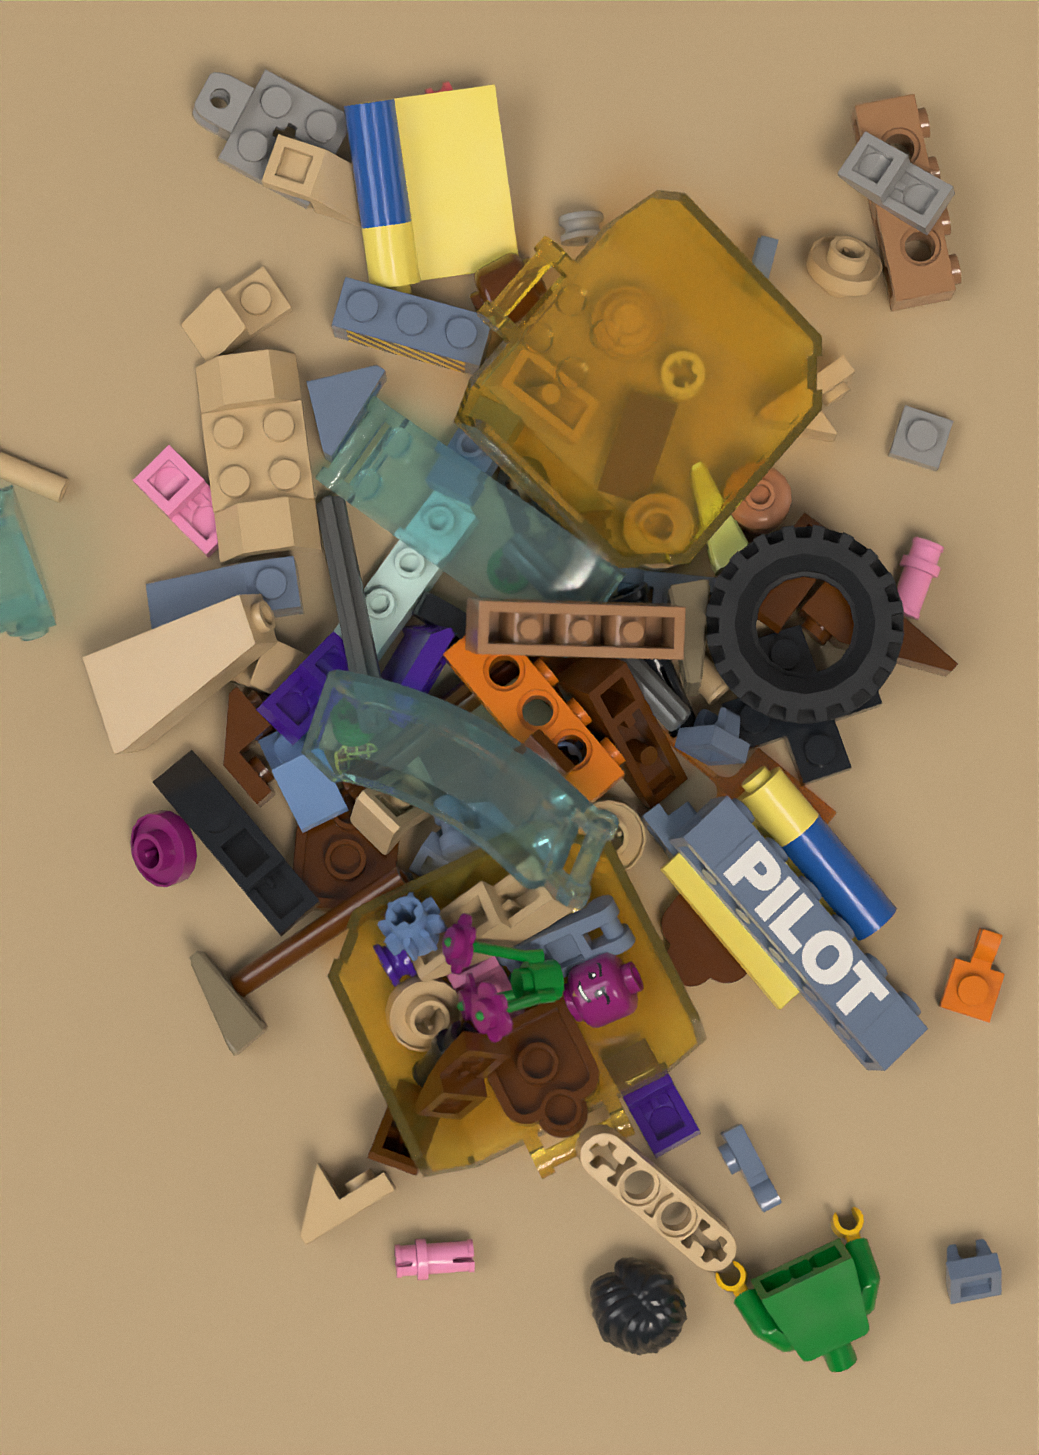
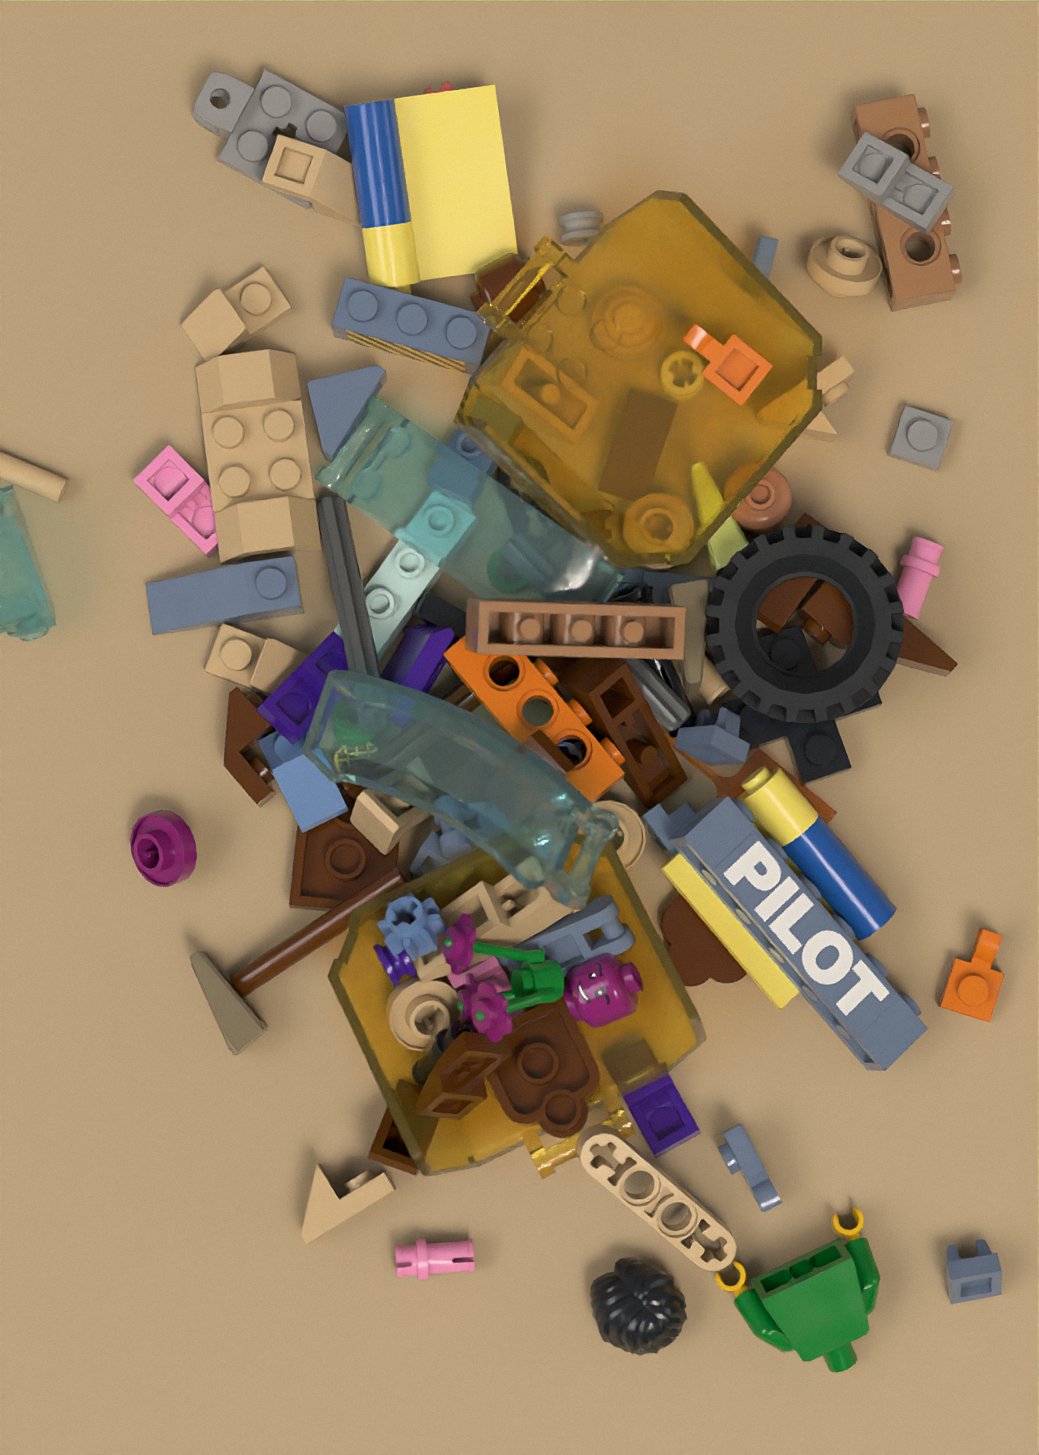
tan slope [82,594,278,754] -> none
black slope [152,750,321,936] -> none
none -> orange plate [682,321,773,406]

